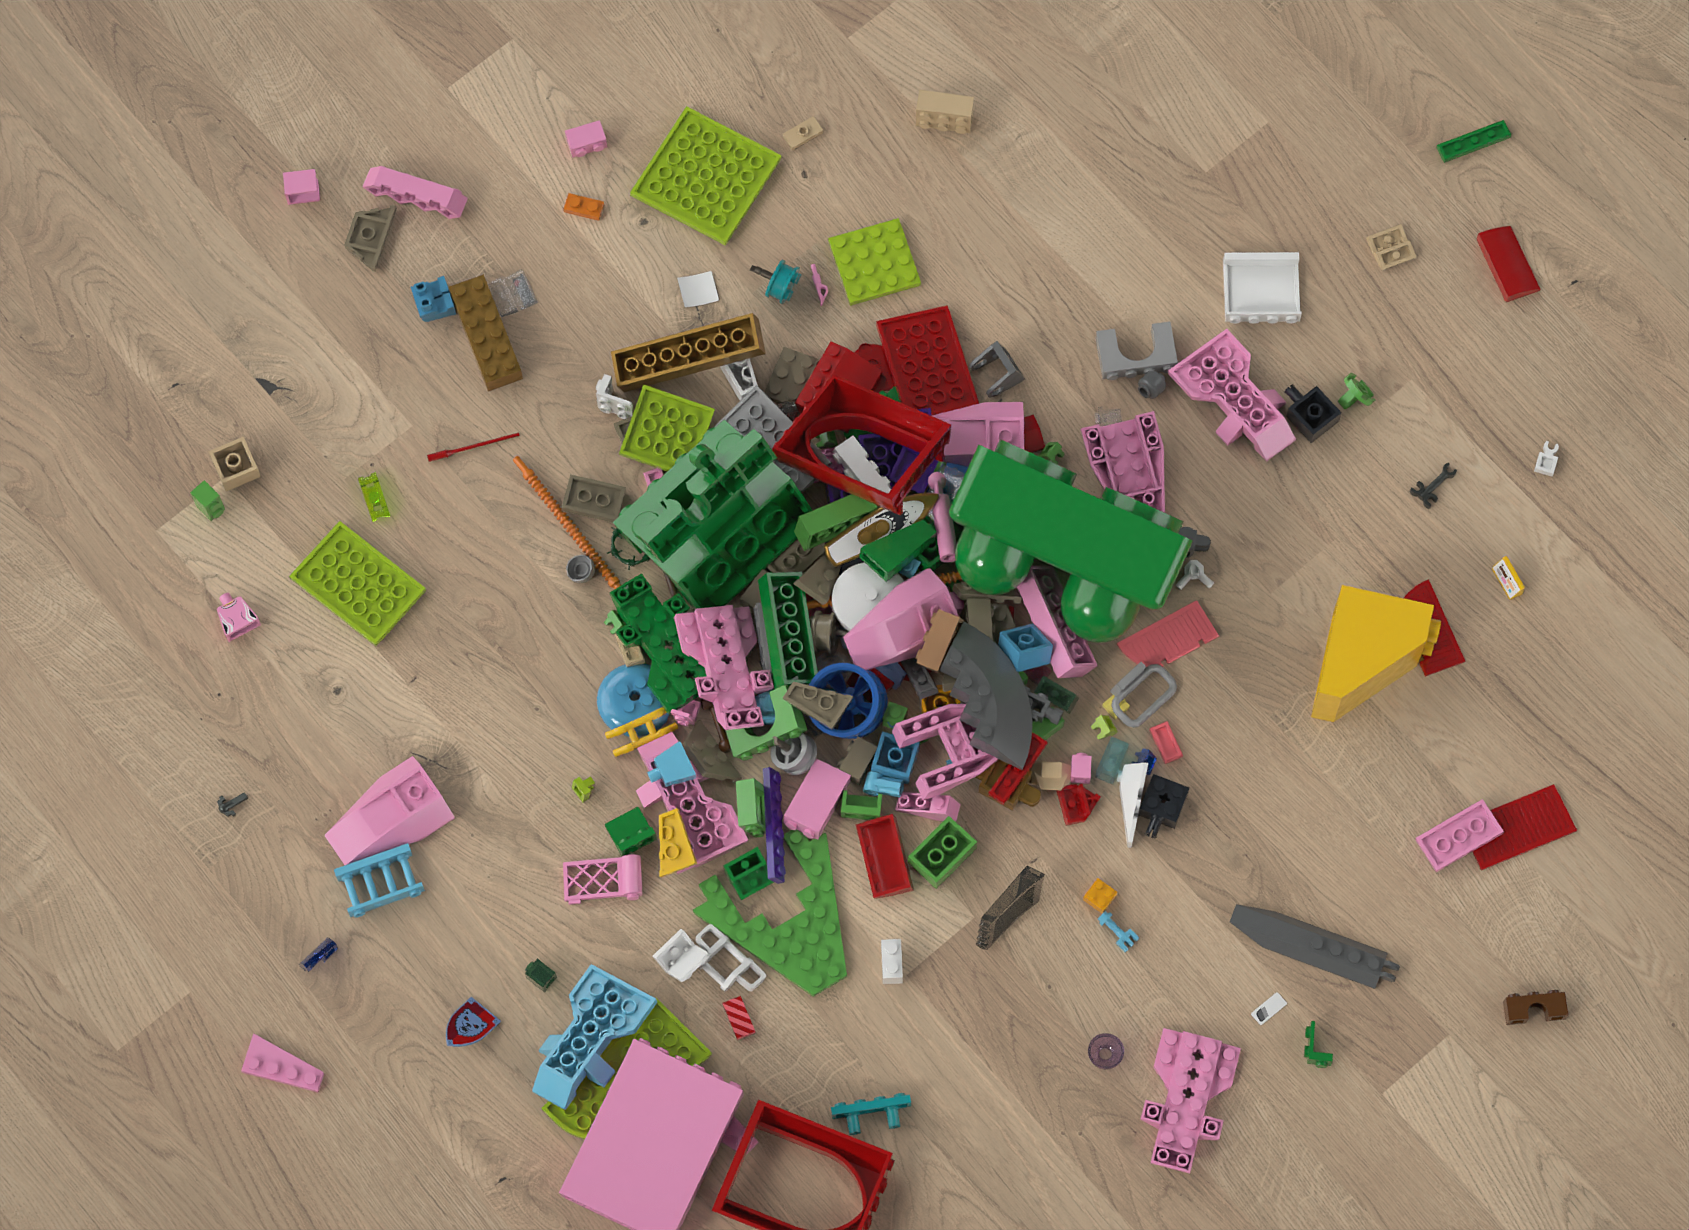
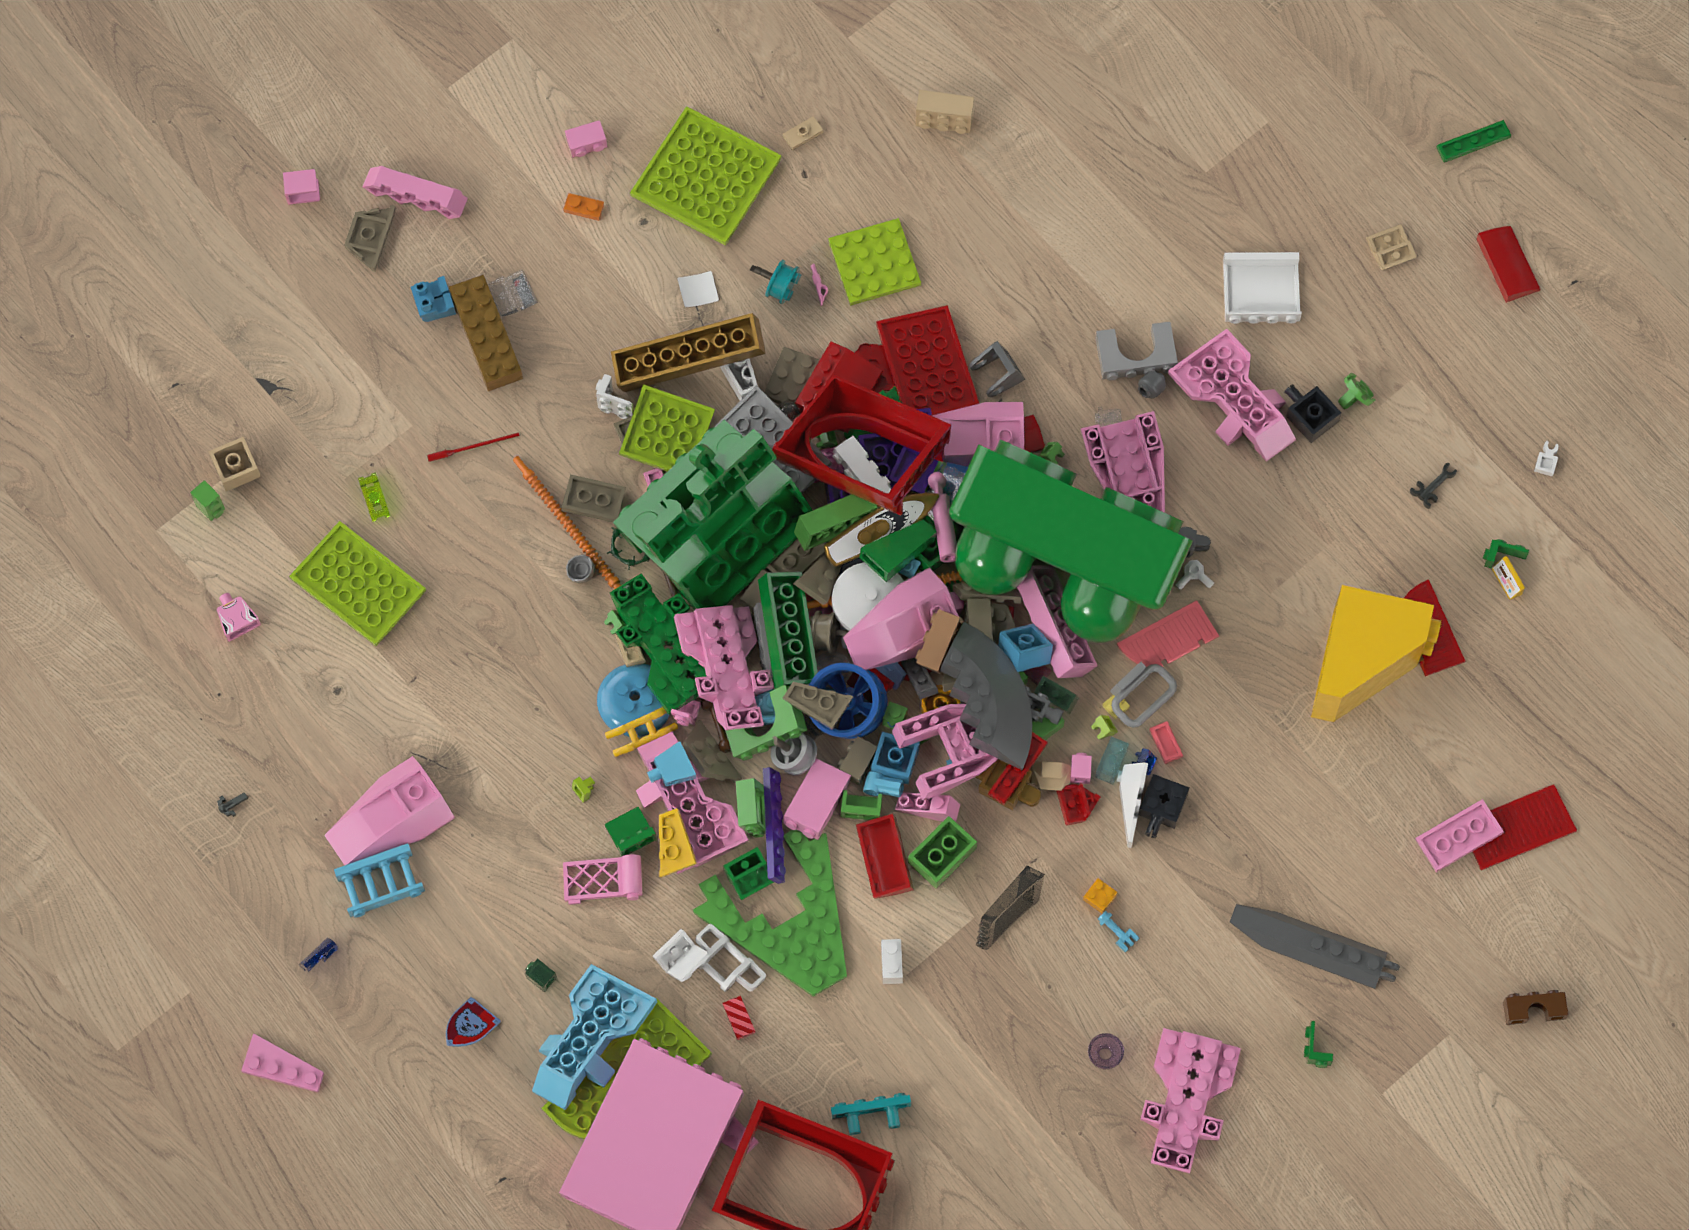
white sticker [1251,992,1287,1025] -> none
none -> green bracket [1483,539,1529,569]

